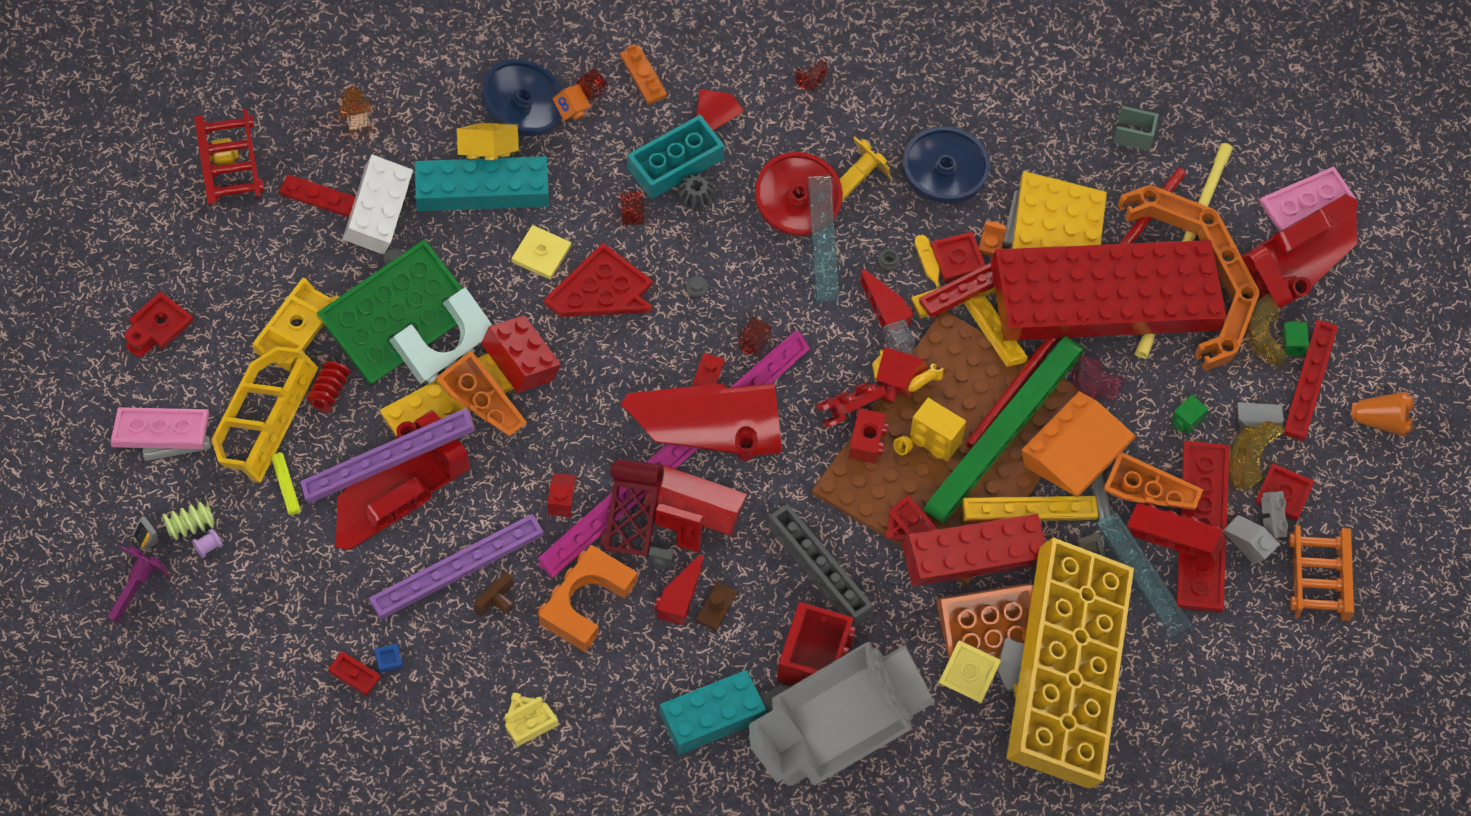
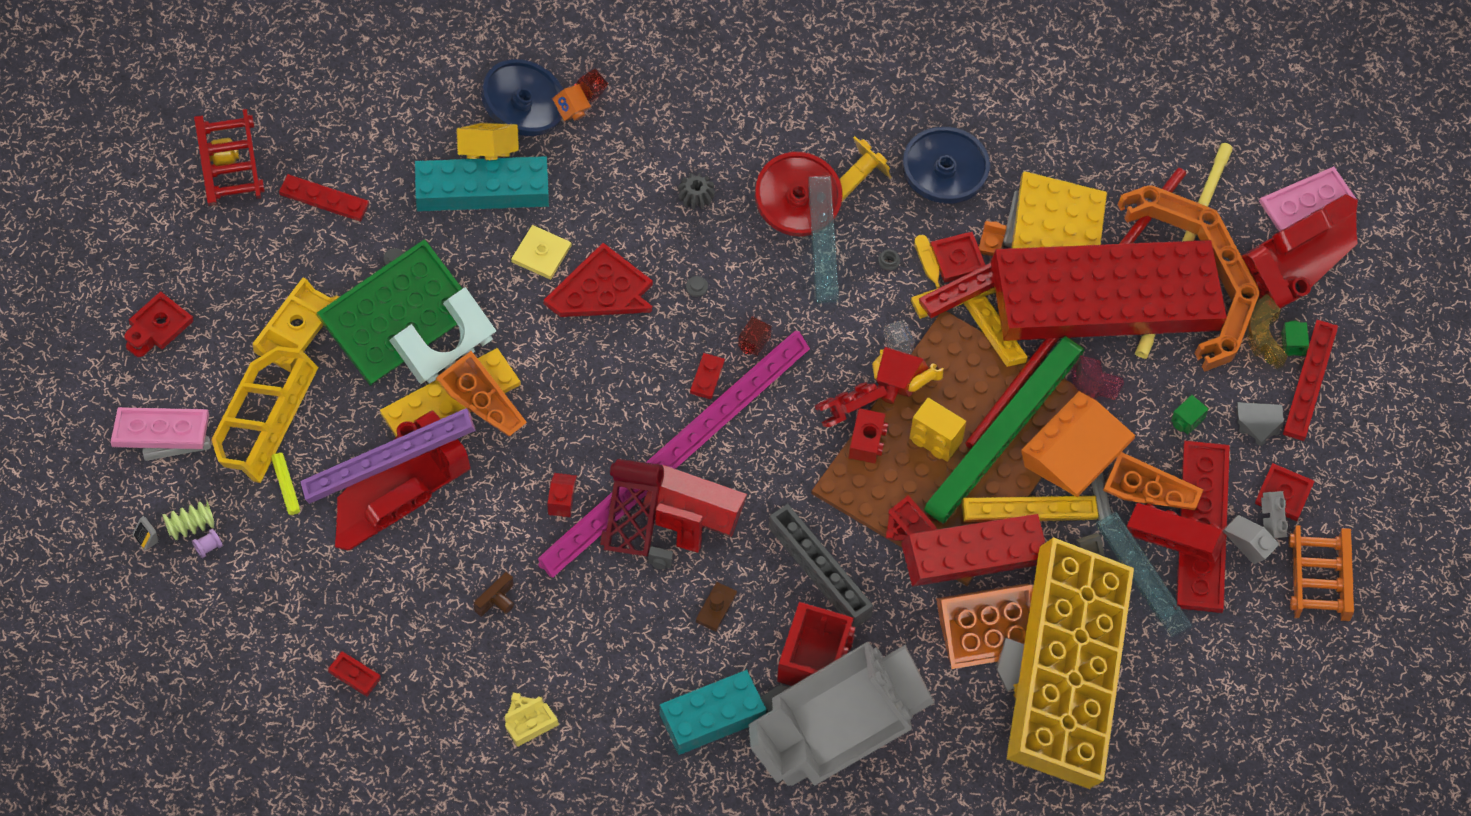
magenta piece [108,546,172,624] -> none
red piece [307,361,351,413] -> none
clear orange hinge [339,86,371,135] -> none
white brick [343,155,413,254] -> none
medium lavender plate [369,514,544,620] -> none
blue plate [374,643,403,673] -> none
red brick [481,315,561,393] -> none
orange arch [538,545,638,653] -> none
orange plate [620,44,667,104] -> none
clear red bracket [620,191,645,225] -> none
red panel [621,383,782,461] -> none
teal brick [627,115,724,200] -> none
red slope [654,555,704,626] -> none
red slope [694,89,744,131] -> none
clear red bracket [795,59,828,92] -> none
red slope [860,269,913,335] -> none
yellow hinge [893,436,913,455] -> none
light yellow plate [939,640,1002,703] -> none
sand green piece [1113,106,1159,151] -> none
clear yellow arch [1229,421,1285,490] -> none
orange cone [1352,391,1414,437] -> none

